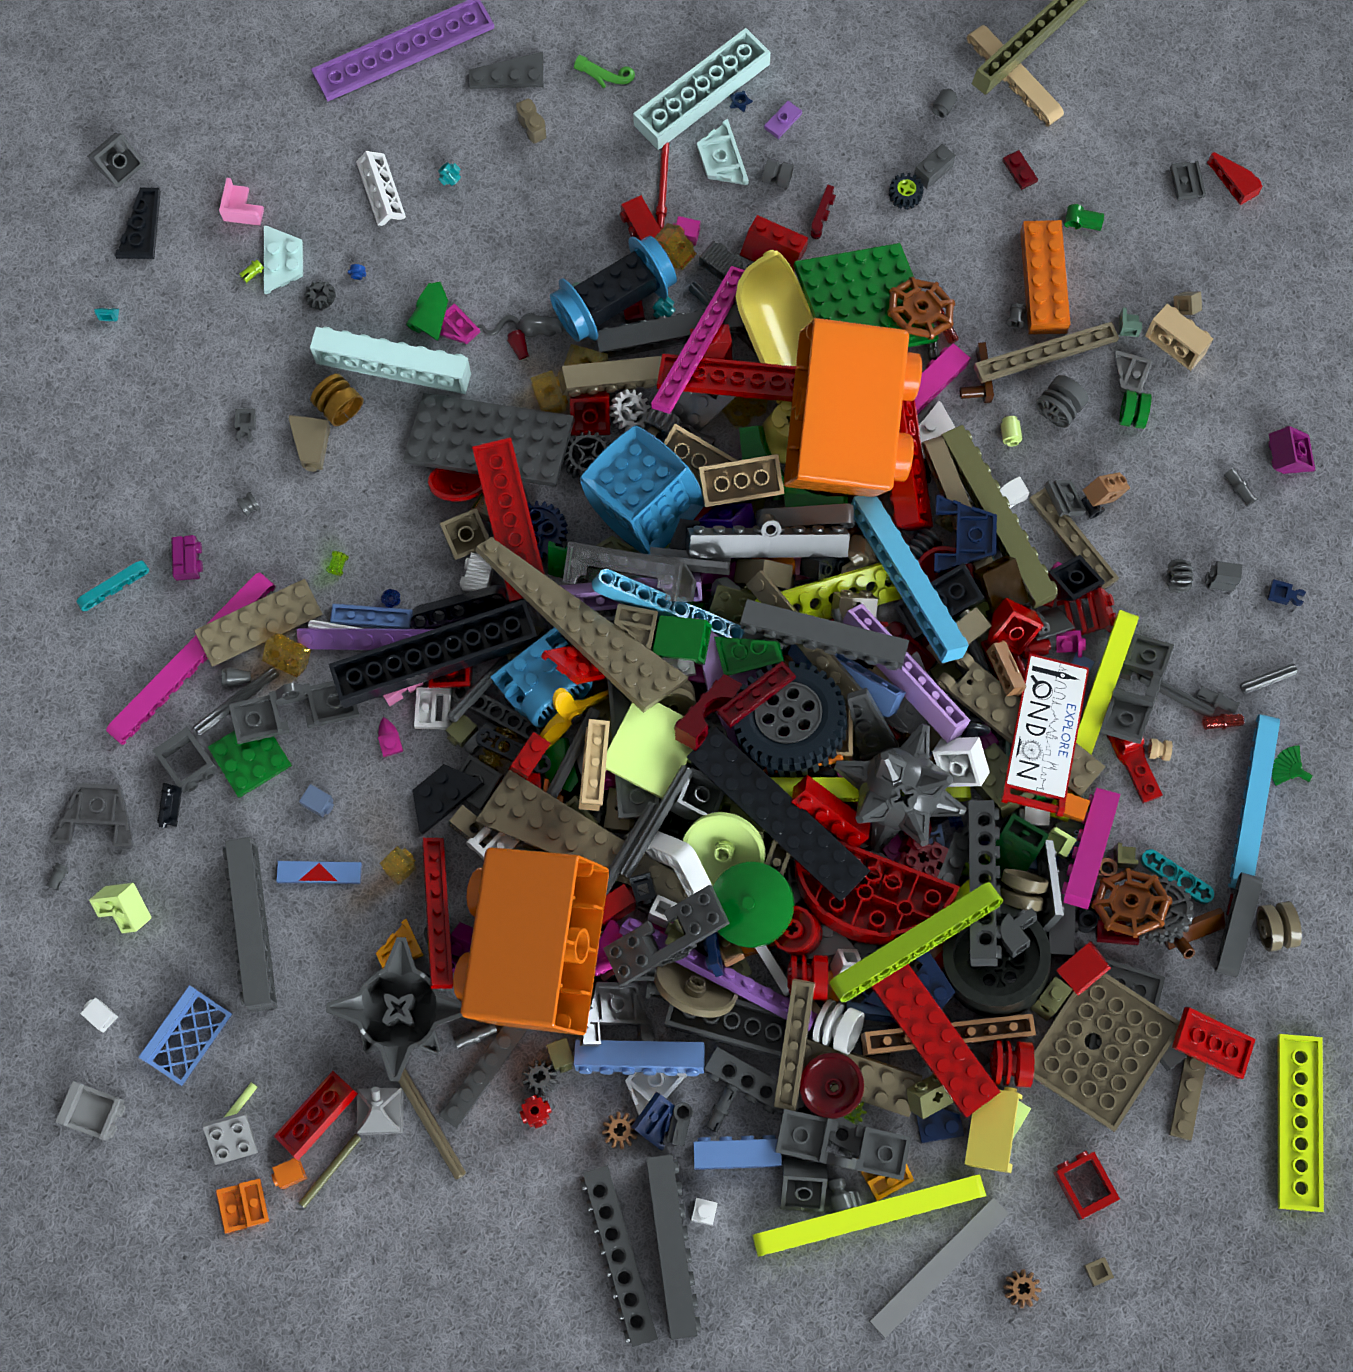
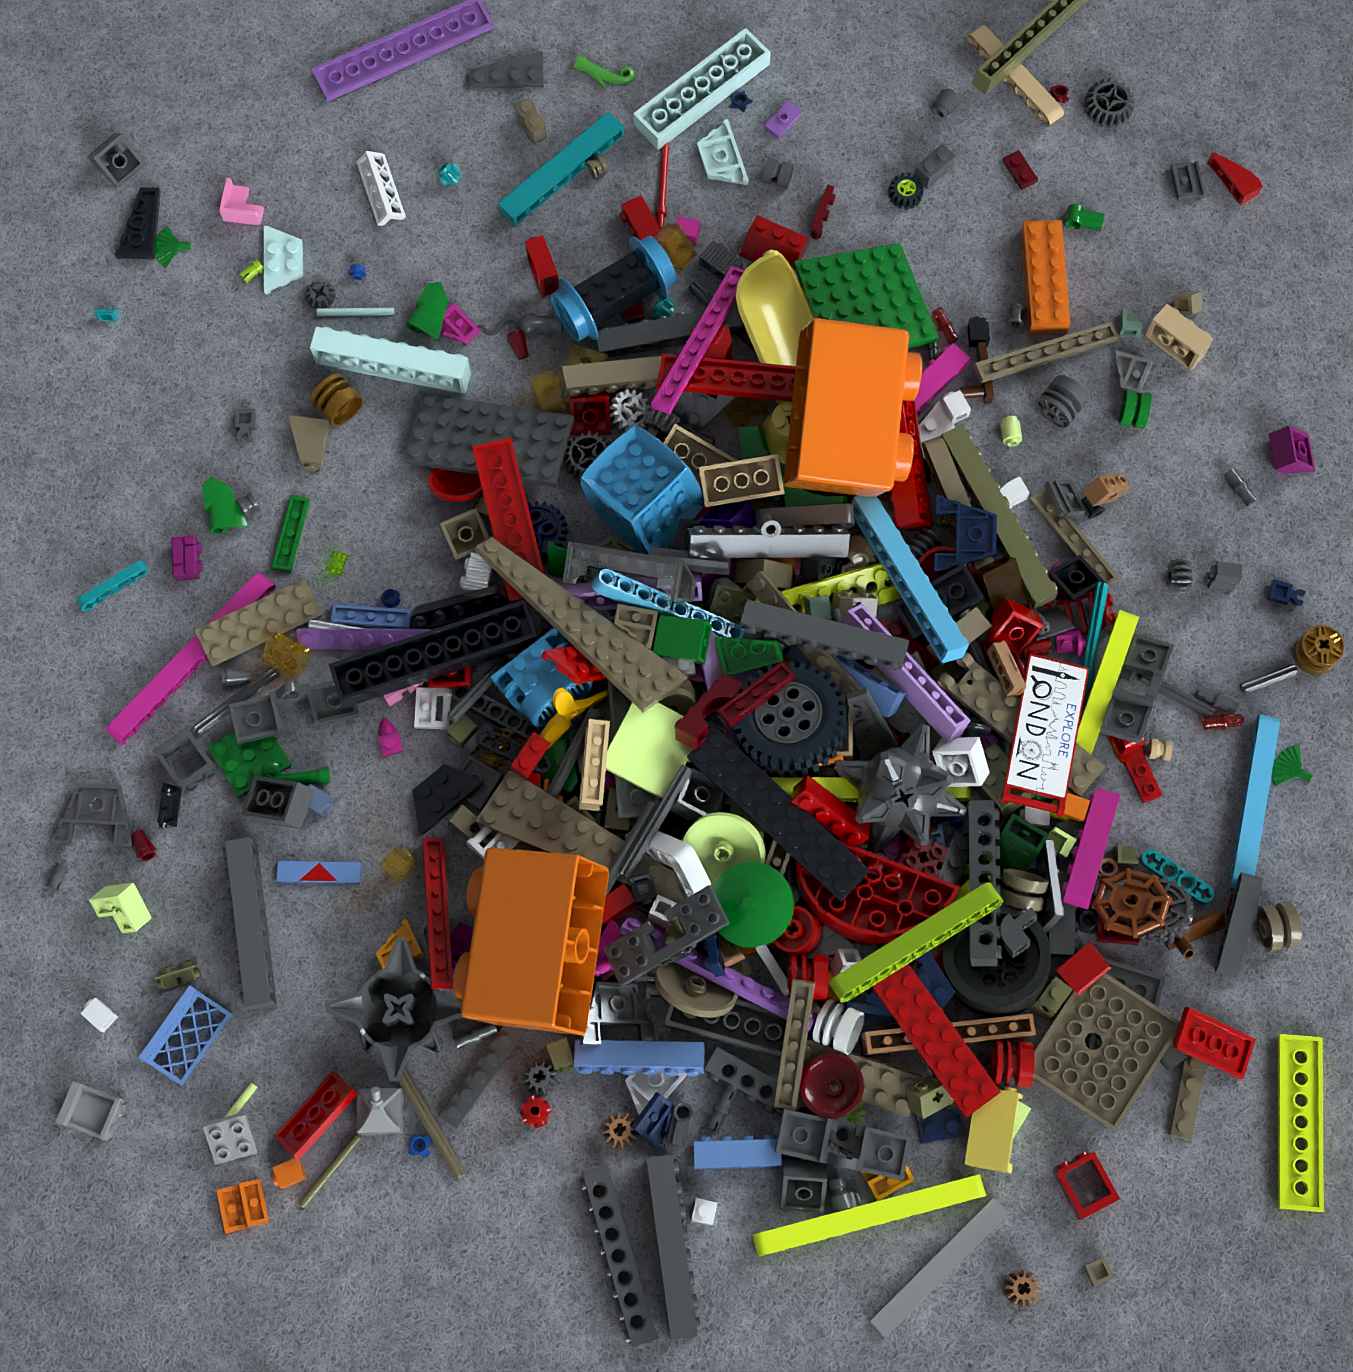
dark orange plate [887,277,955,340] -> none
none -> dark red cone [131,830,156,862]
none -> olive hinge [154,959,201,990]
none -> green hand [155,226,191,268]
none -> green panel [202,476,248,534]
none -> dark grey brick [241,776,314,829]
none -> green plant [262,762,330,786]
none -> green tile [271,495,311,573]
none -> light aqua bar [317,308,394,316]
none -> blue plate [409,1134,431,1157]
none -> teal brick [498,112,625,227]
none -> red window [525,235,559,297]
none -> dark tan wheel [586,155,608,179]
none -> sand green panel [803,595,832,620]
none -> white brick [941,390,971,424]
none -> black window [967,316,990,347]
none -> dark red plate [1050,85,1069,103]
none -> teal axle [1082,582,1108,702]
none -> dark grey gear [1084,78,1135,128]
none -> pearl gold wheel [1293,625,1345,675]

